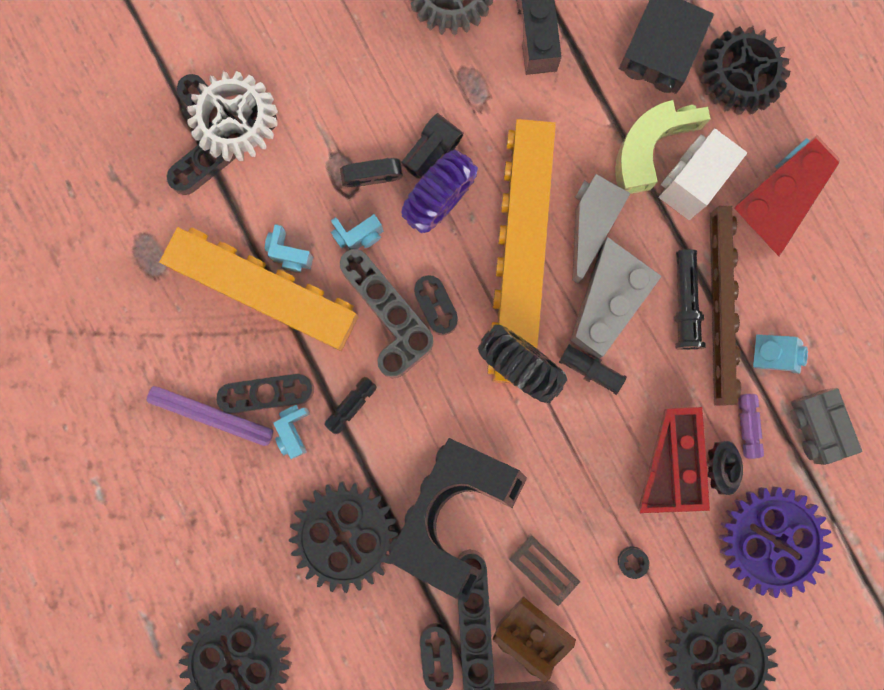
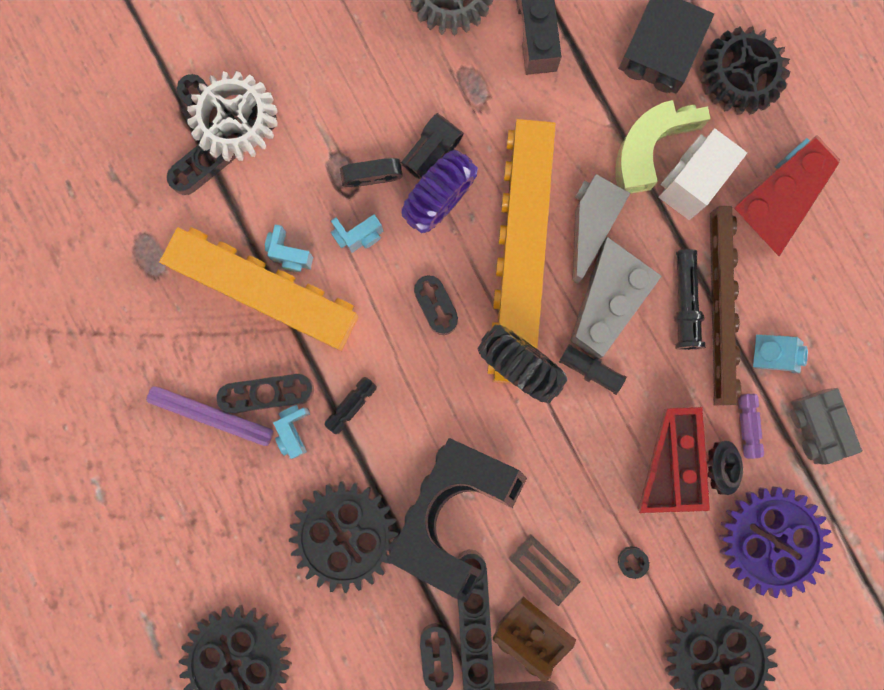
dark grey beam [340,249,433,379] -> none

